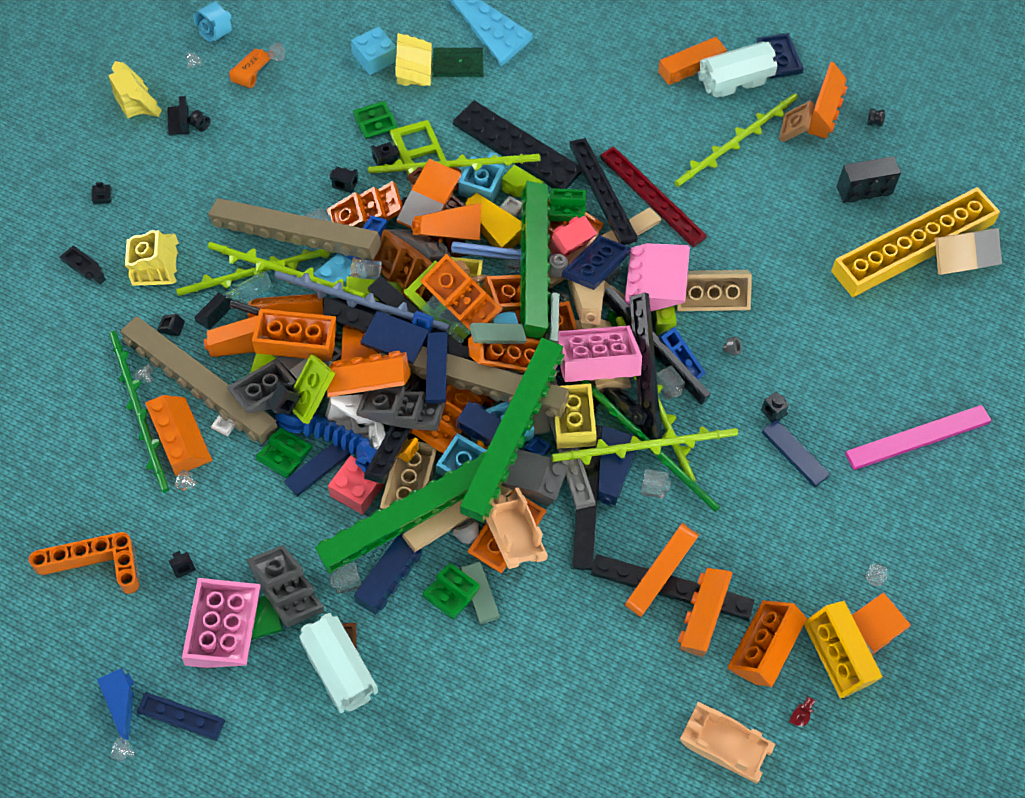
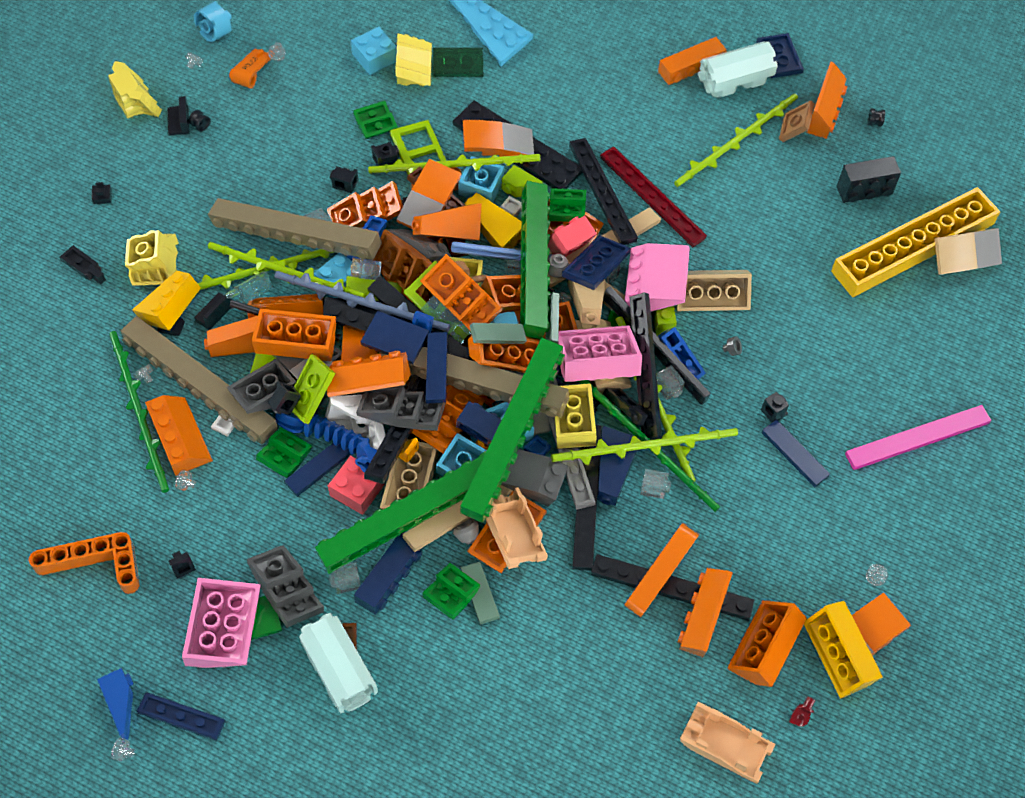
none -> yellow wedge [132,271,201,330]
none -> orange slope [463,120,534,157]

